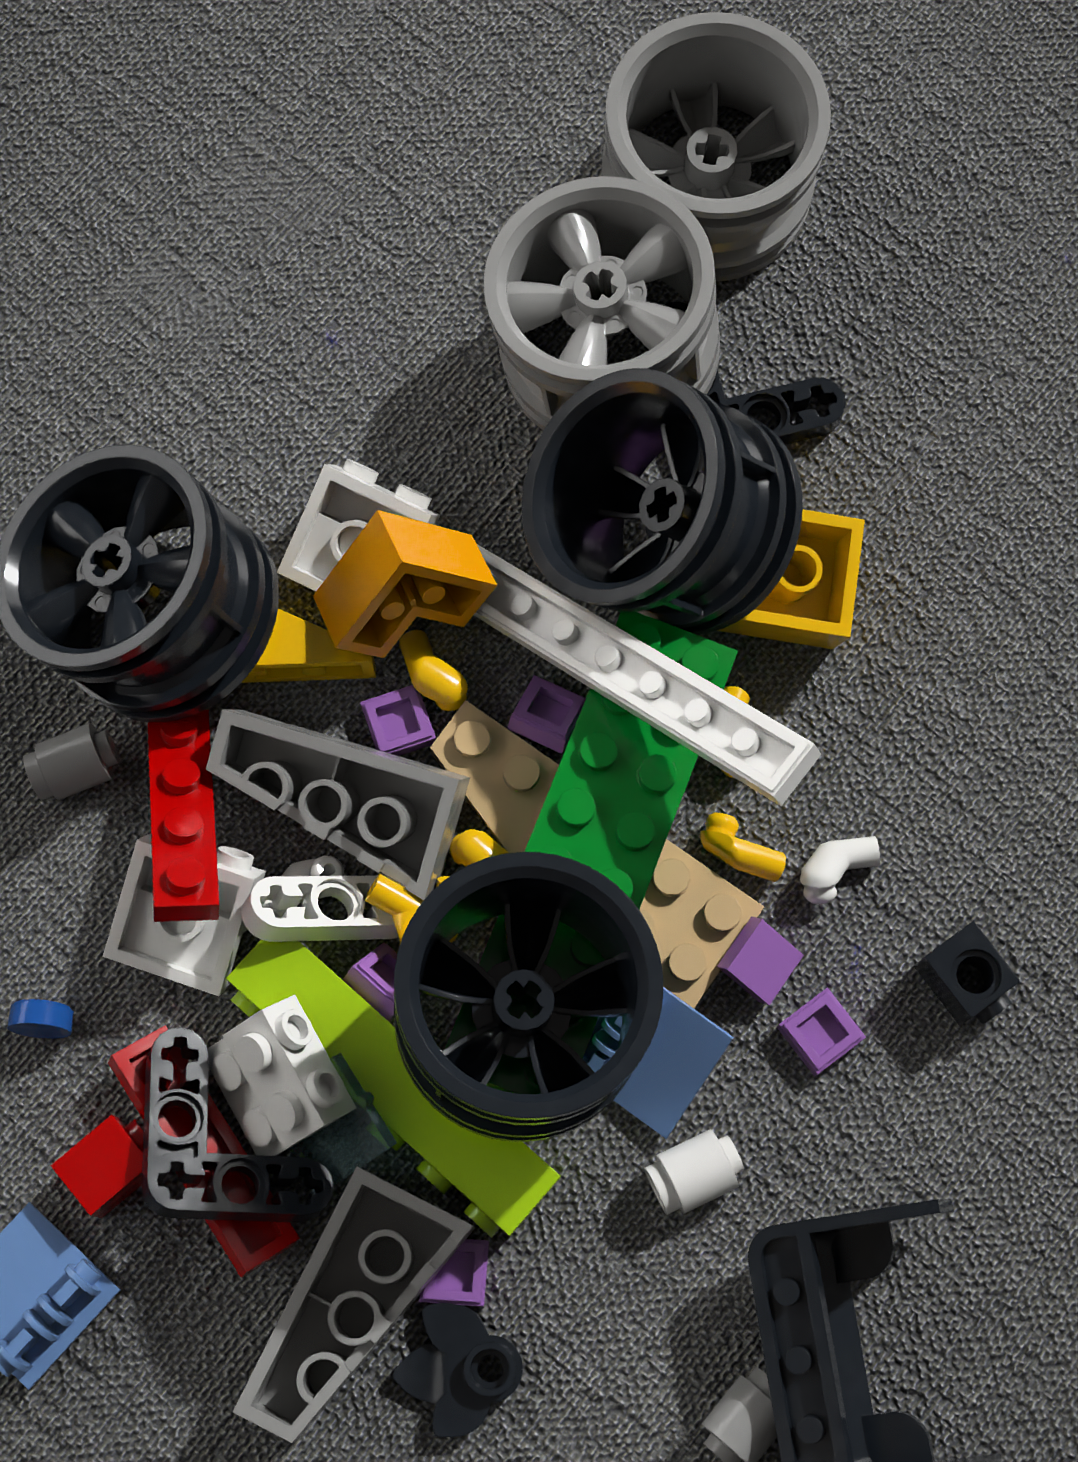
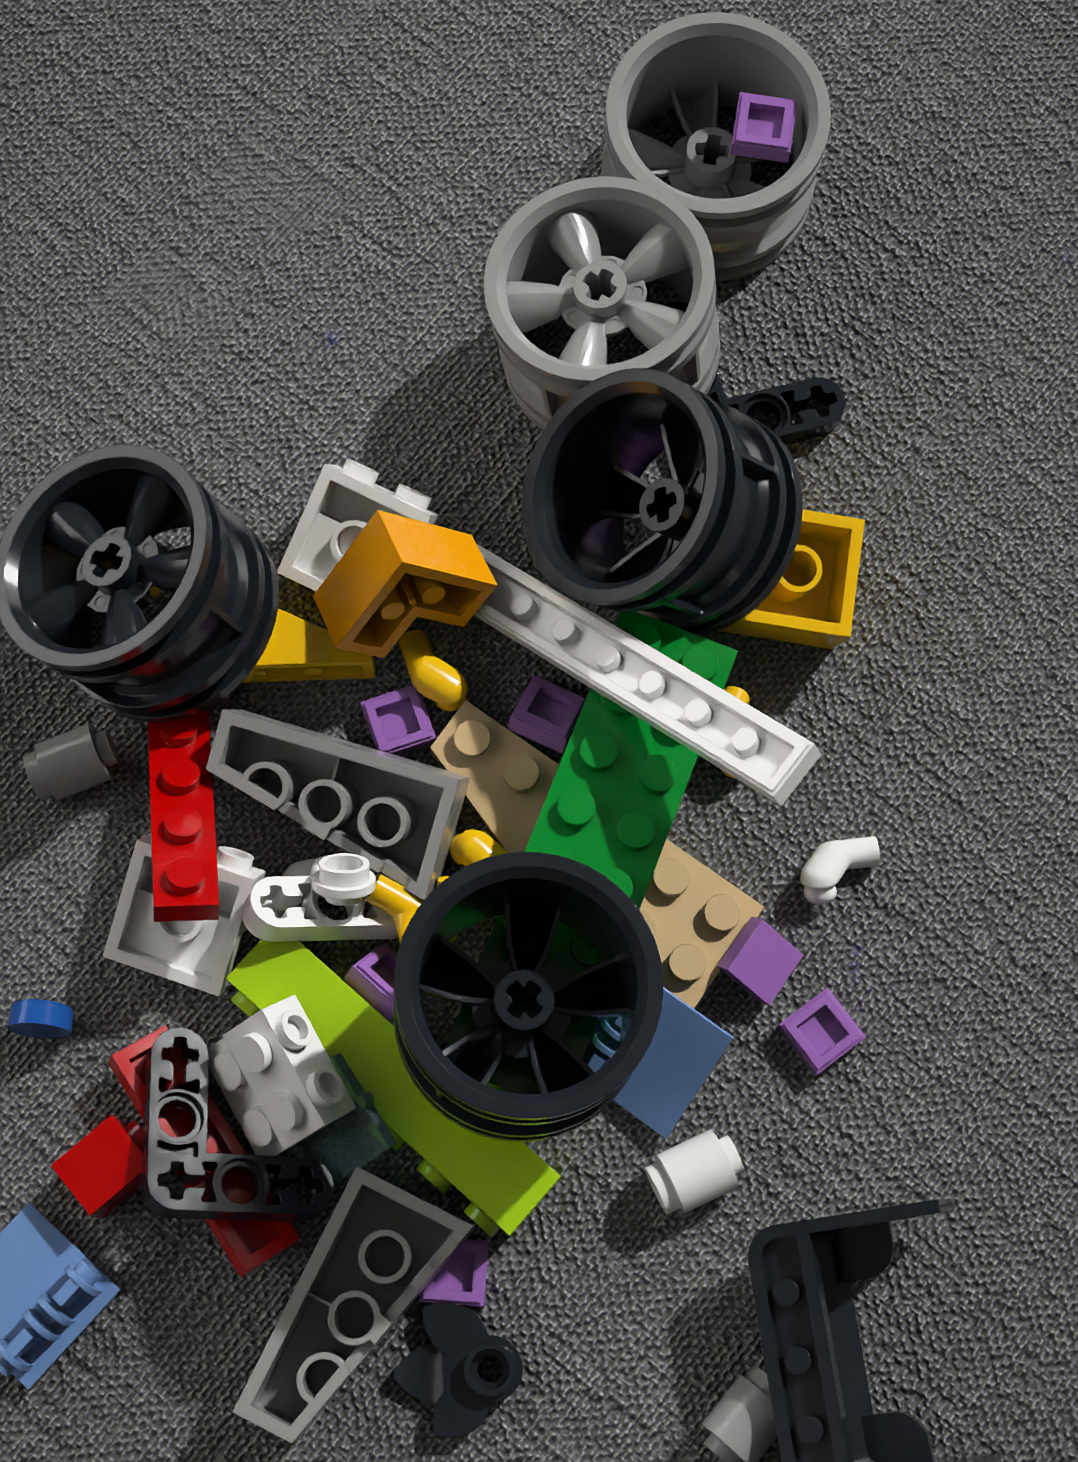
yellow arm [700,812,786,882] -> none
black brick [914,920,1020,1026] -> none
none -> white plate [312,853,376,906]
none -> medium lavender tile [730,92,798,163]

